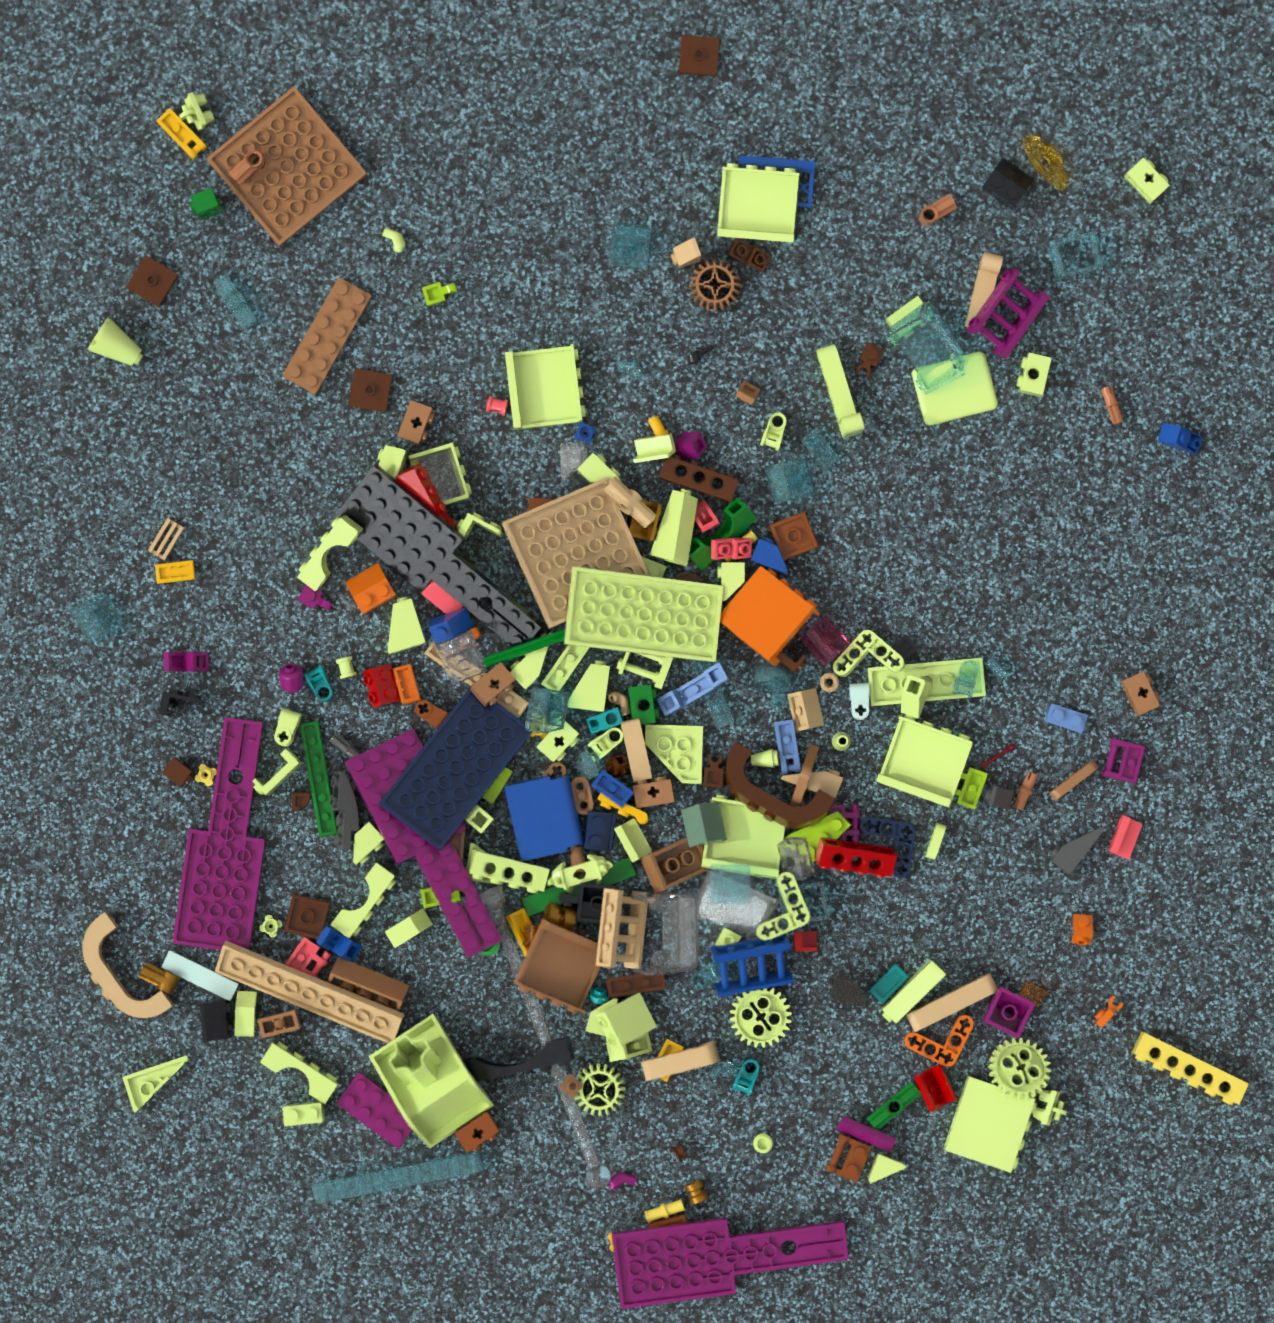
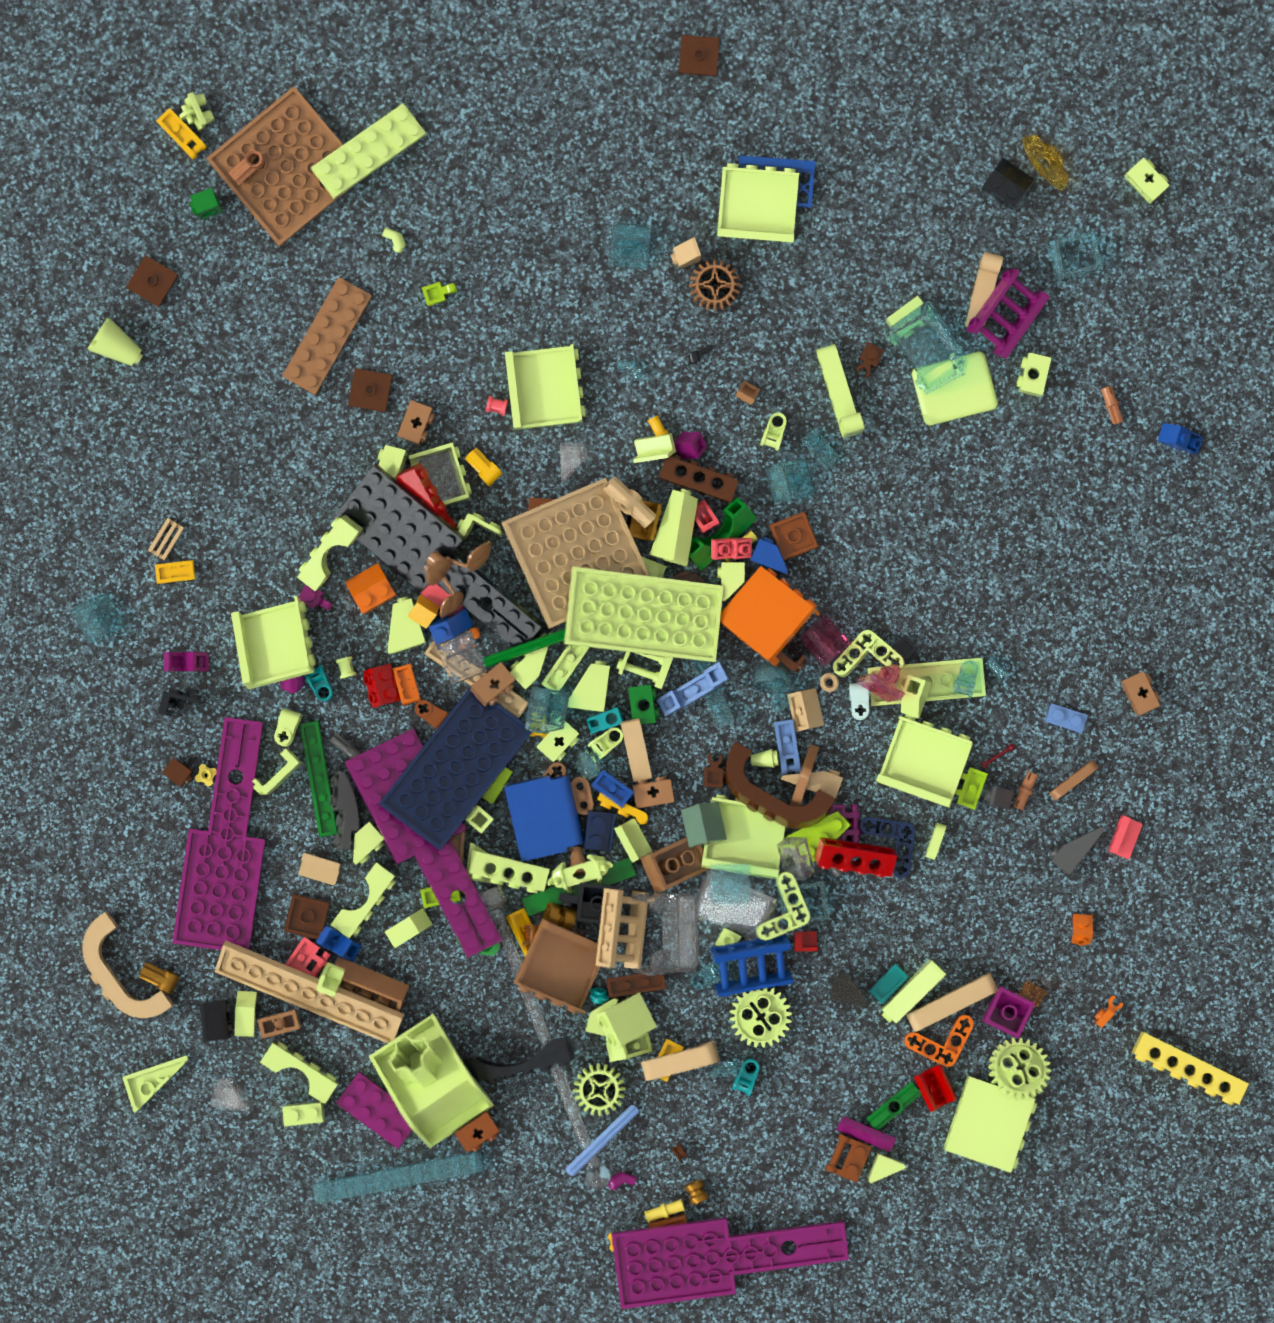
light aqua tile [161,950,239,1001] -> none
clear light blue piece [213,273,257,330] -> none
yellowish green plate [260,915,282,938] -> none
reddish brown tile [292,792,312,811] -> none
medium nougat plate [560,1074,583,1098] -> none
blue plate [575,422,596,444] -> none
yellowish green slope [577,453,621,484] -> none
reddish brown gear [604,754,630,778] -> none
tan arm [608,691,631,716] -> none
yellowish green plate [645,724,703,784] -> none
reddish brown slope [726,238,771,272] -> none
yellowish green plate [753,1133,773,1153] -> none
yellowish green cone [832,732,851,751] -> none
nougat piece [919,194,957,226] -> none
yellowish green hips [1033,1090,1067,1125] -> none
magenta plate [1102,738,1145,784] -> none
none -> clear slope [211,1077,254,1112]
none -> yellowish green panel [231,596,316,690]
none -> tan panel [299,853,342,885]
none -> yellowish green plate [311,103,426,199]
none -> yellowish green panel [316,962,345,997]
none -> yellow panel [408,595,439,628]
none -> medium nougat plant [425,540,491,619]
none -> yellow piece [465,448,503,487]
none -> light blue axle [566,1105,639,1176]
none -> clear pink bracket [856,664,905,702]

